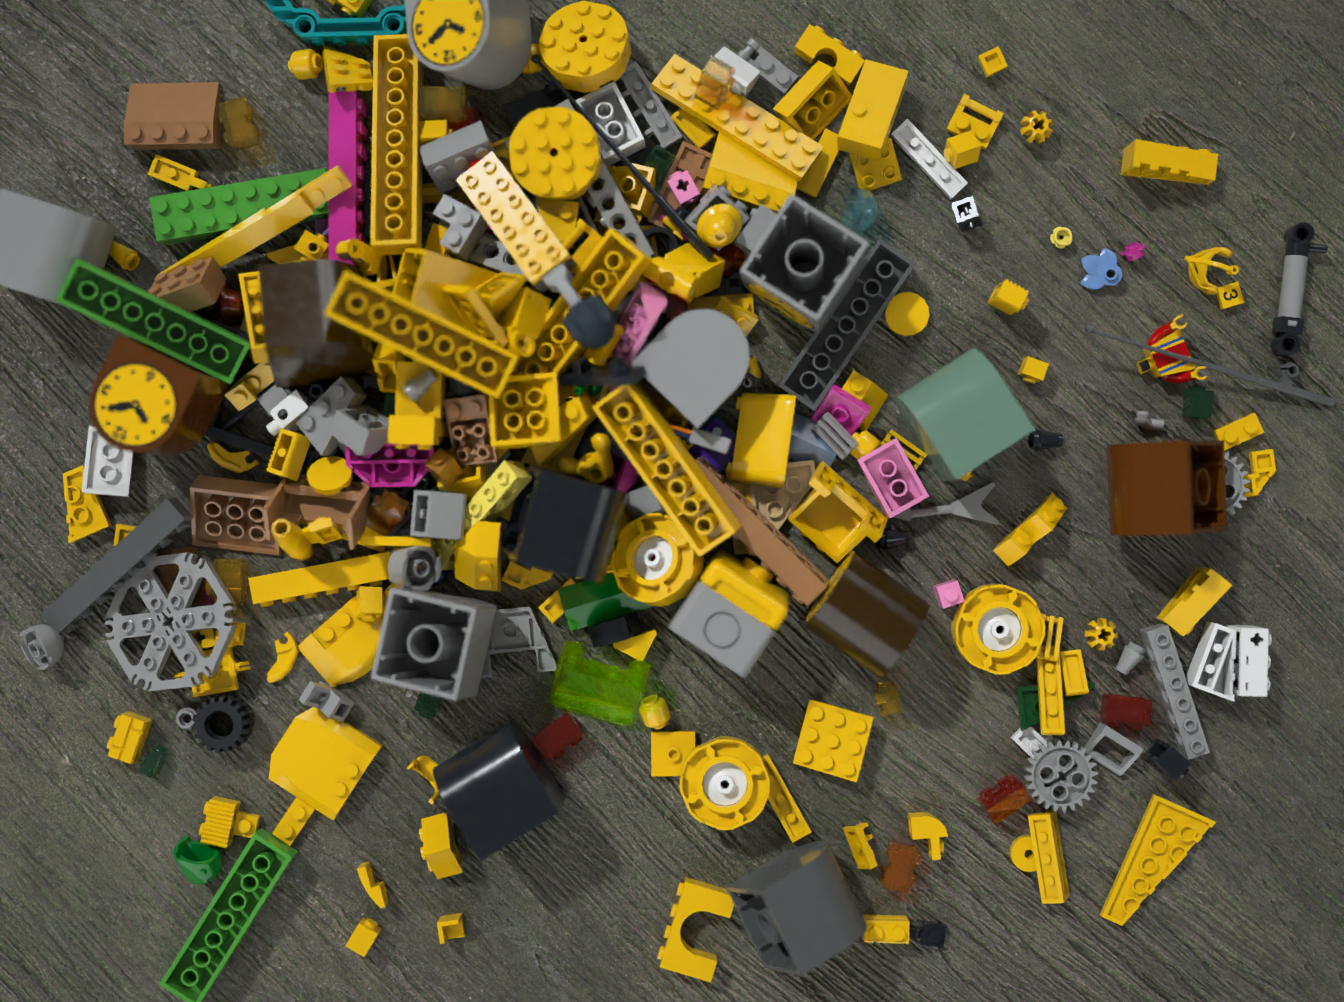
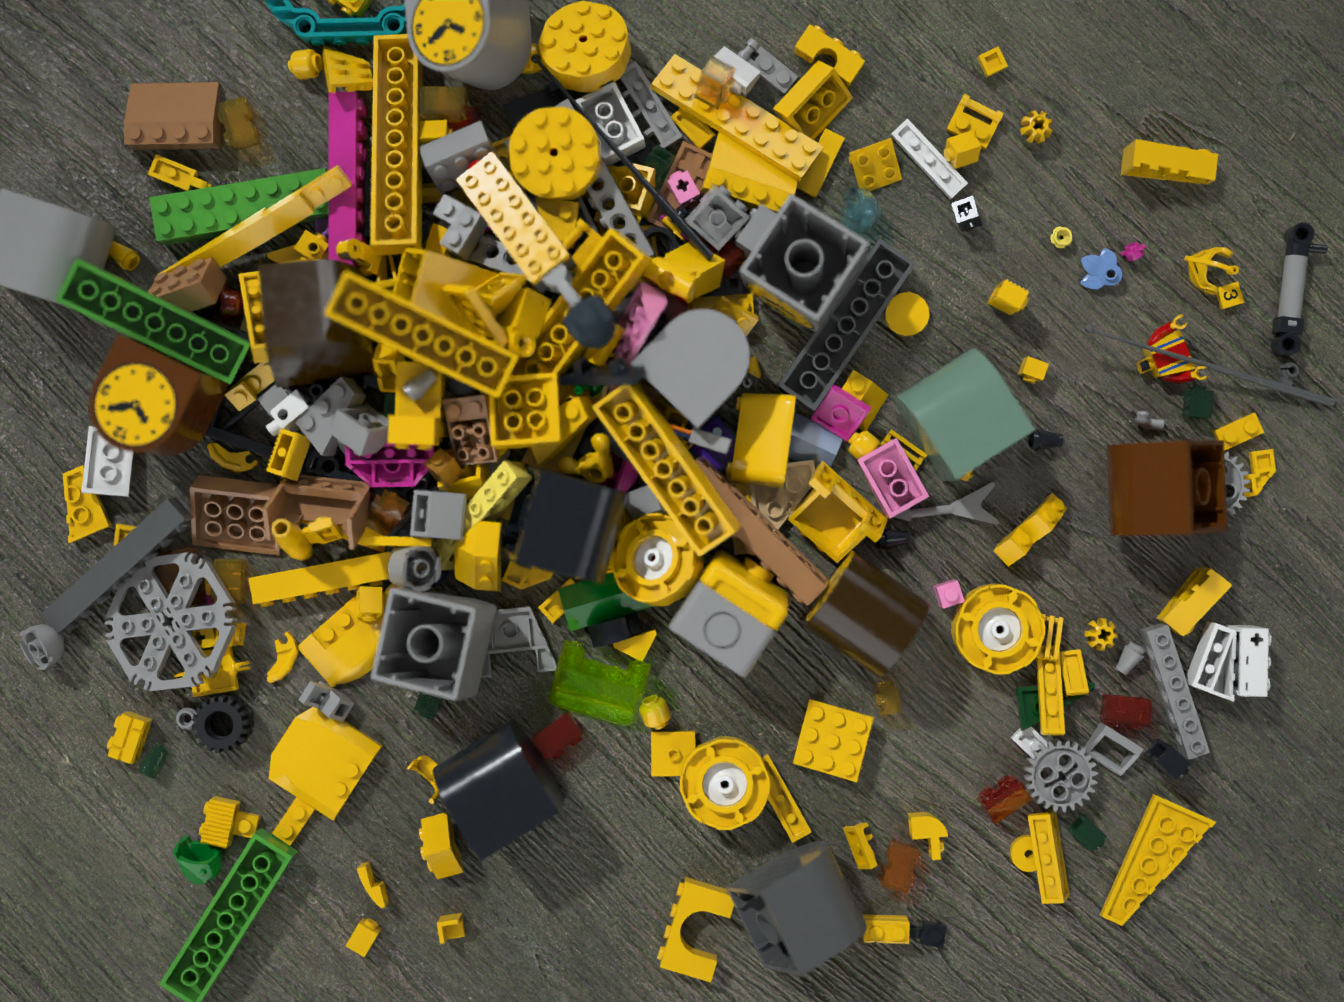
yellow tile [307,456,353,495] -> none
yellow hat [696,204,742,248] -> none
light grey tile [812,412,859,460] -> none
yellow brick [837,60,909,161] -> none
none -> clear green brick [1067,814,1107,852]

